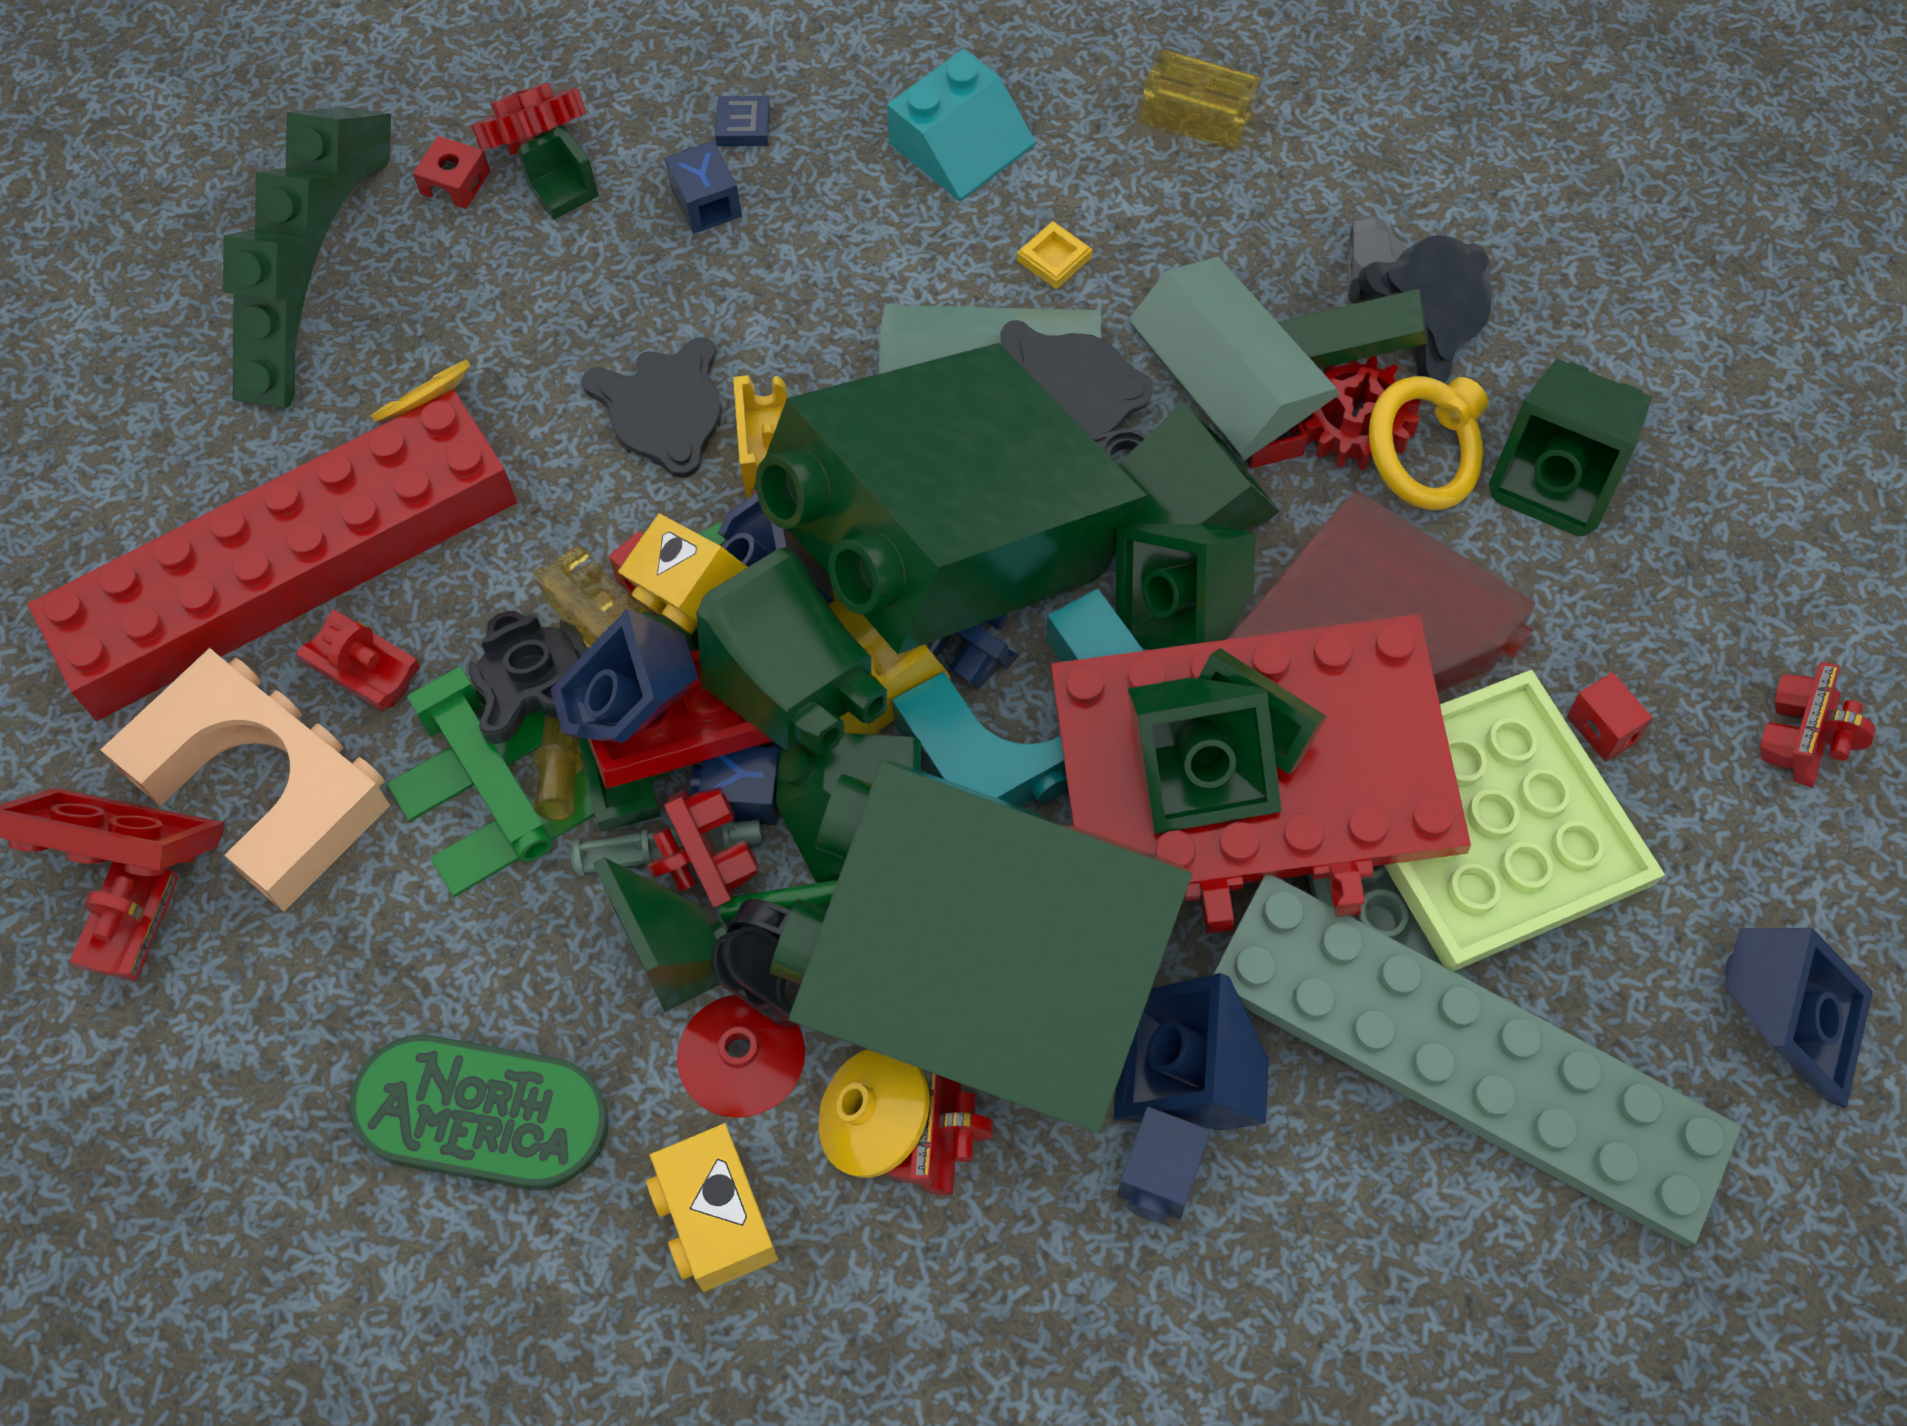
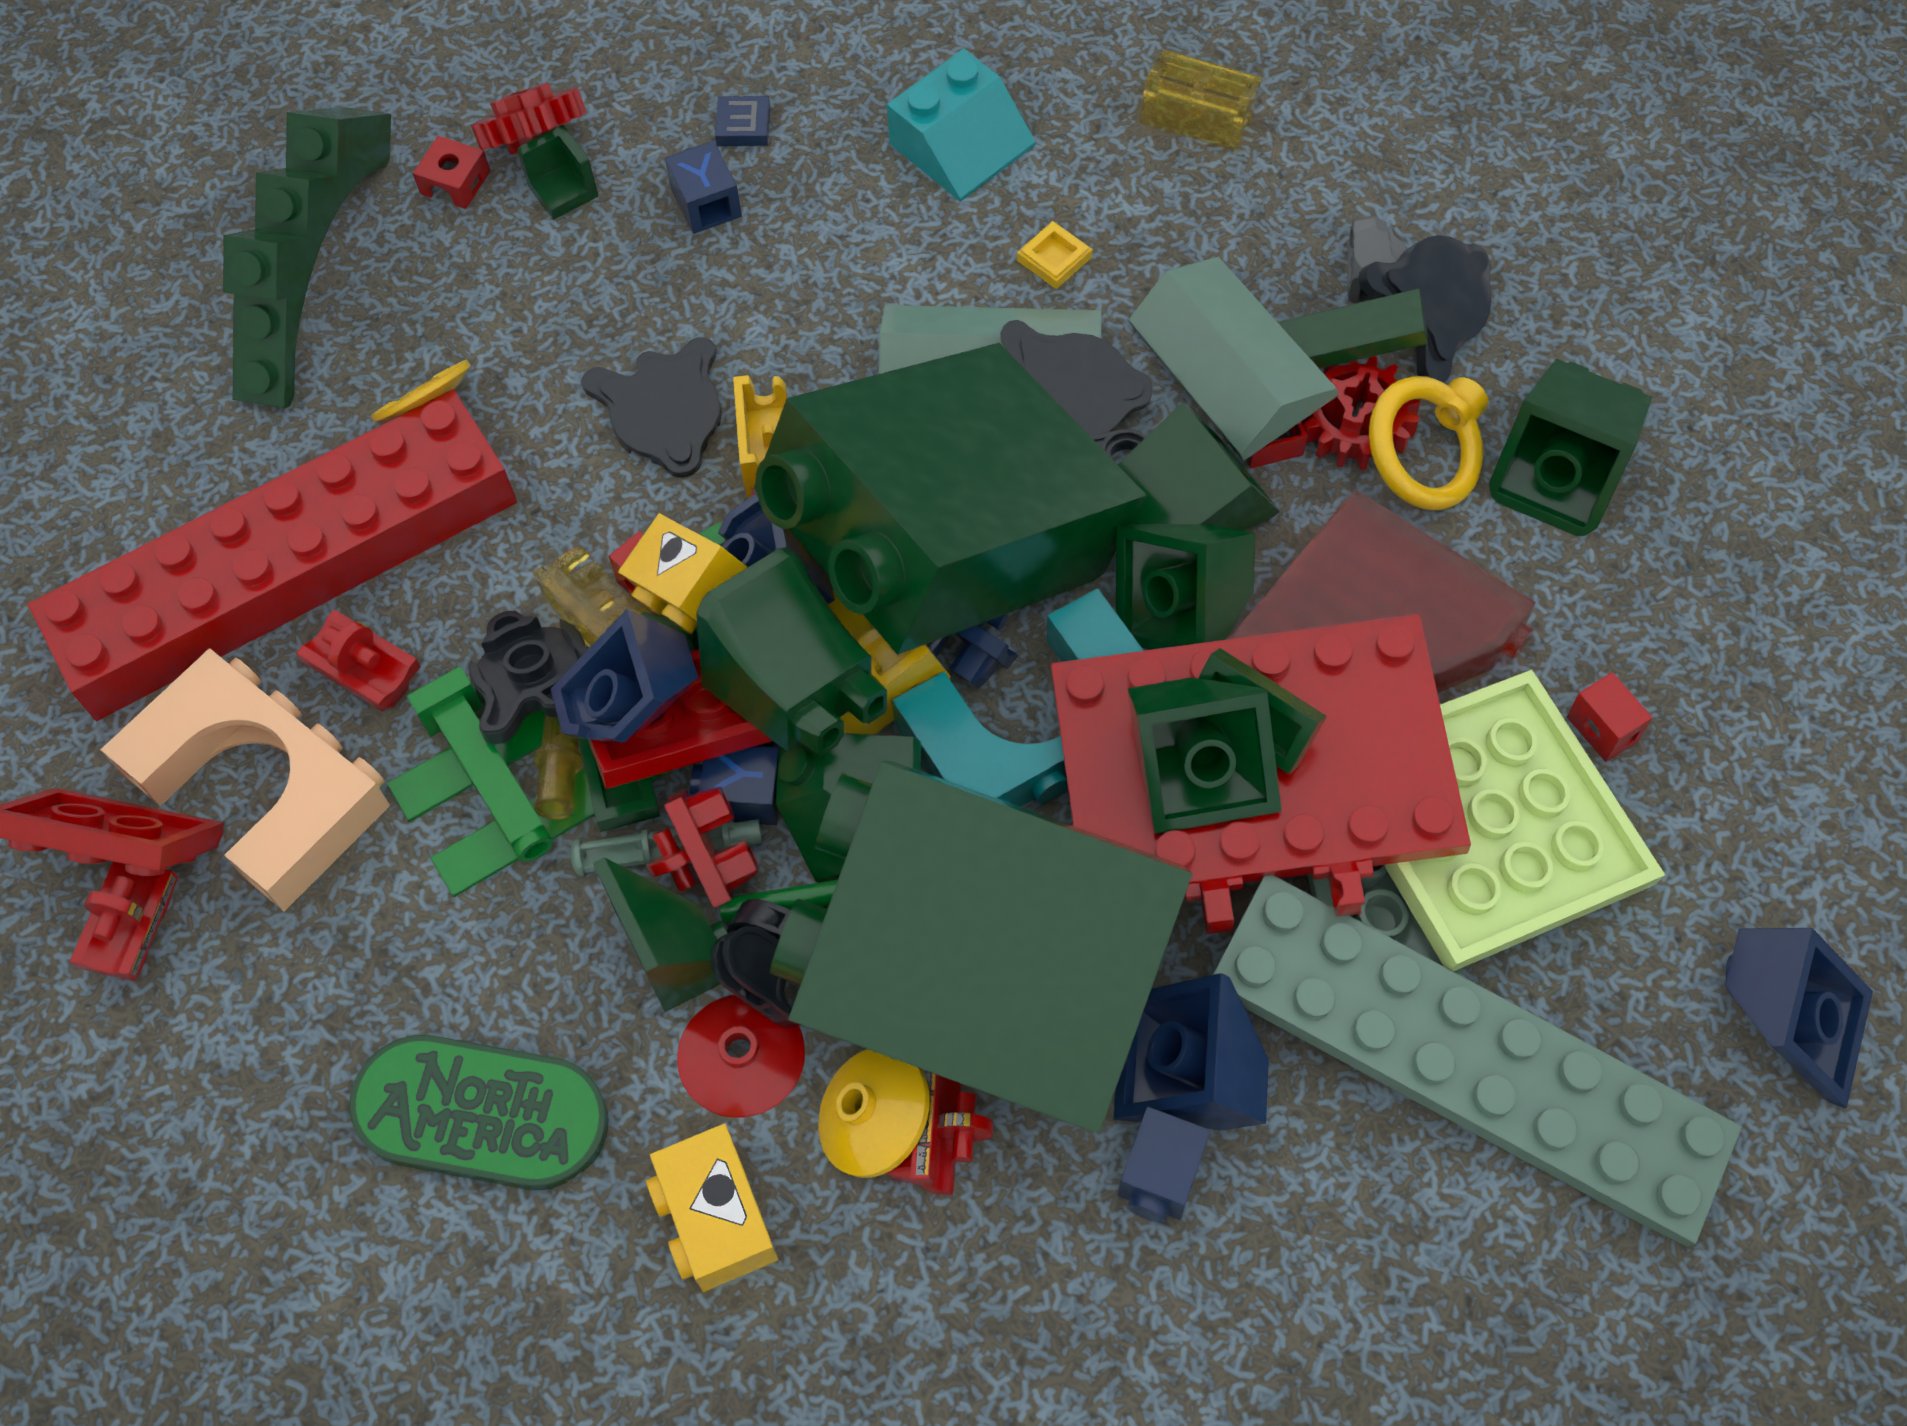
red hips [1760,662,1876,788] -> none

